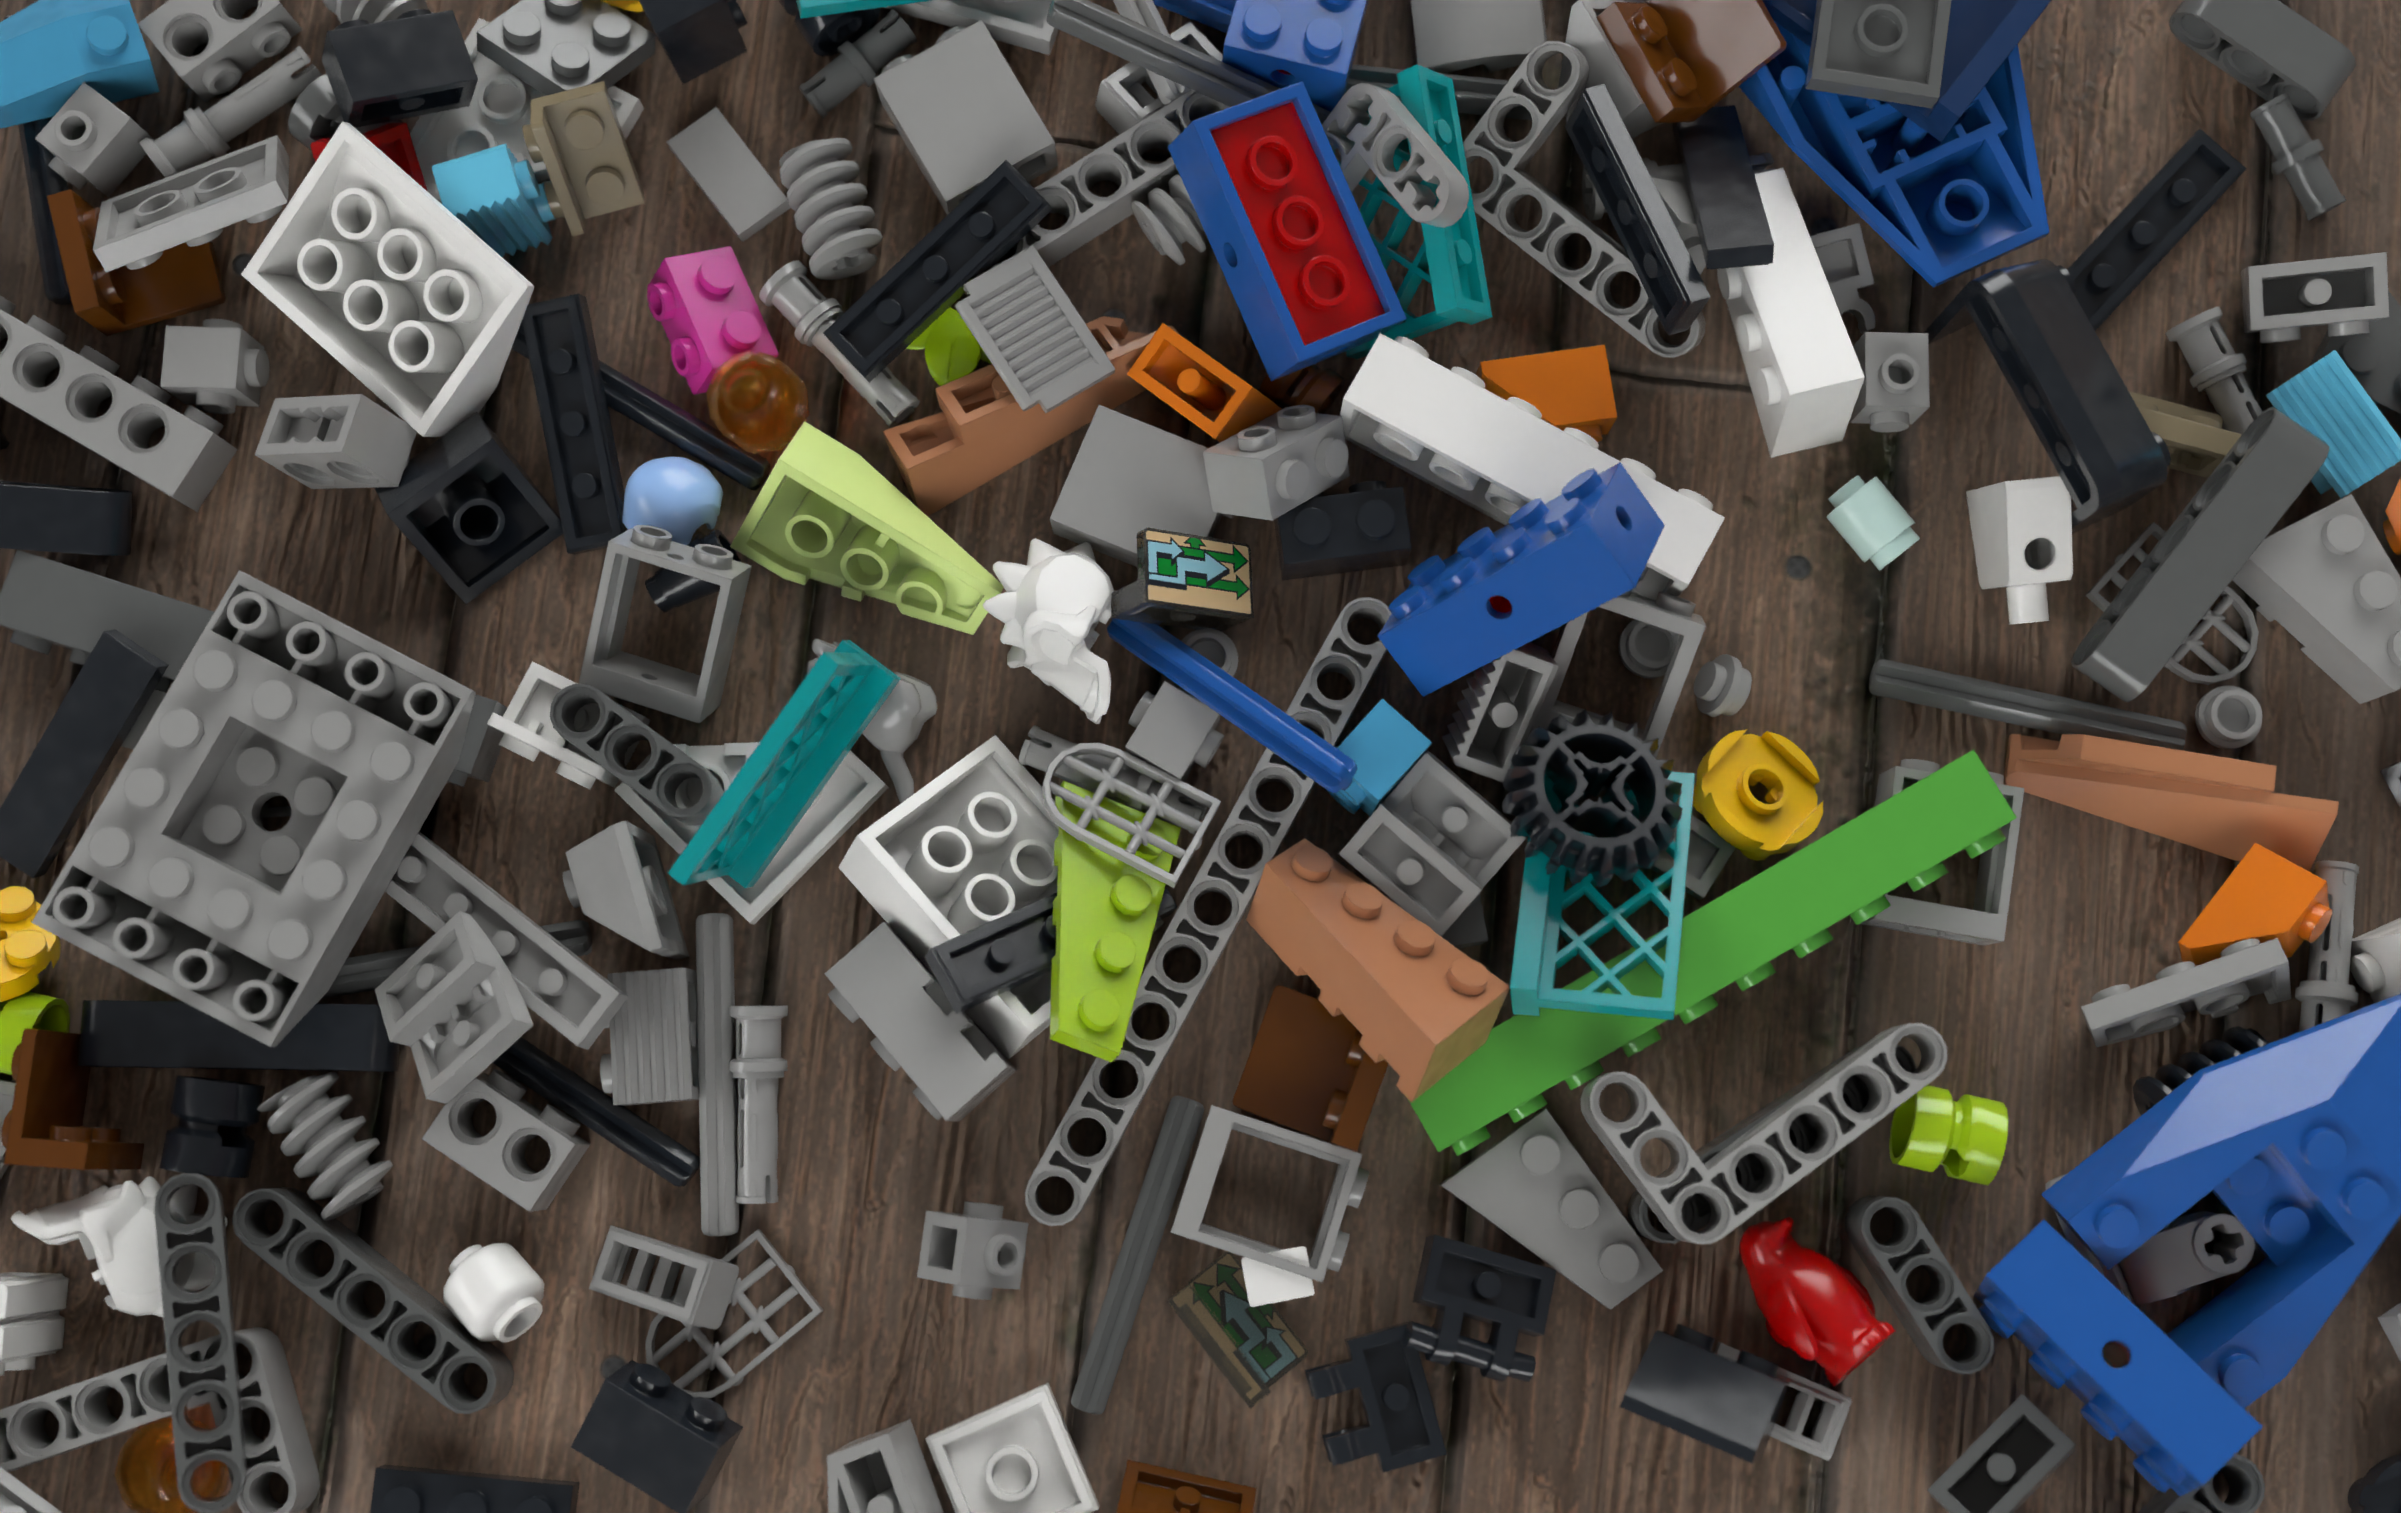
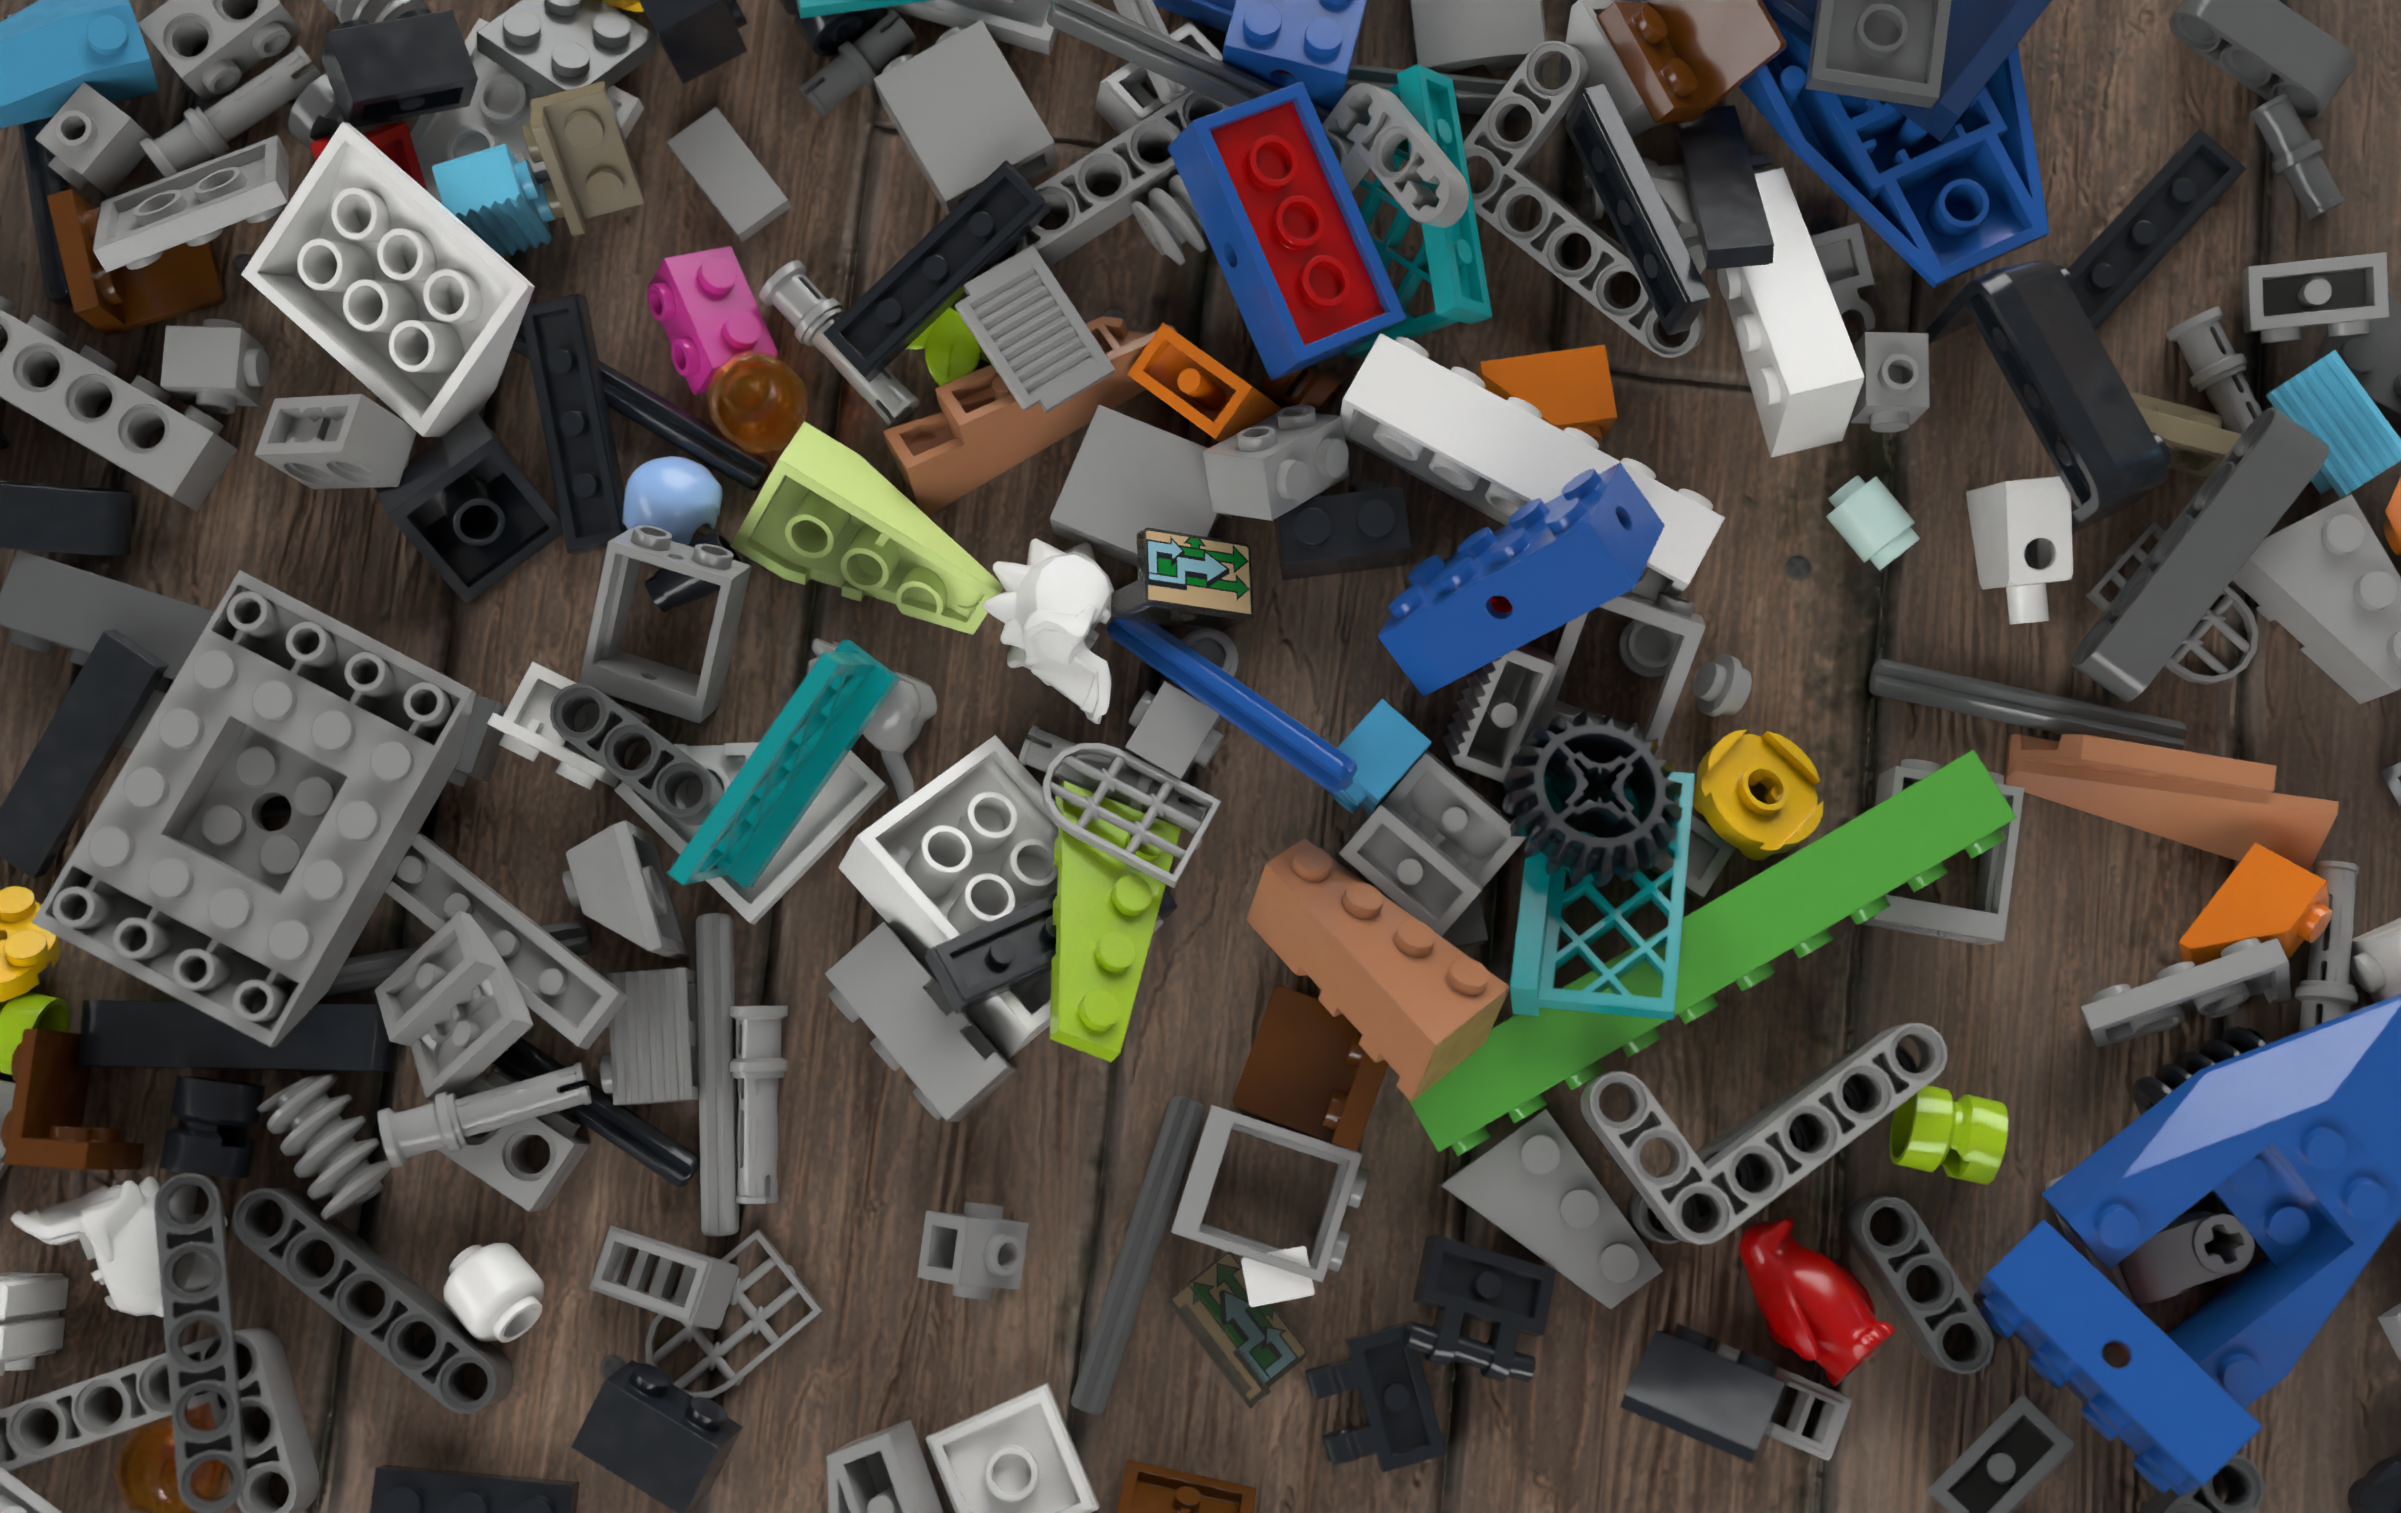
light grey piece [779,138,882,280] -> none
light grey beam [1025,597,1392,1226] -> none
light grey plate [2195,685,2262,749] -> none
none -> light grey pin [378,1062,592,1169]

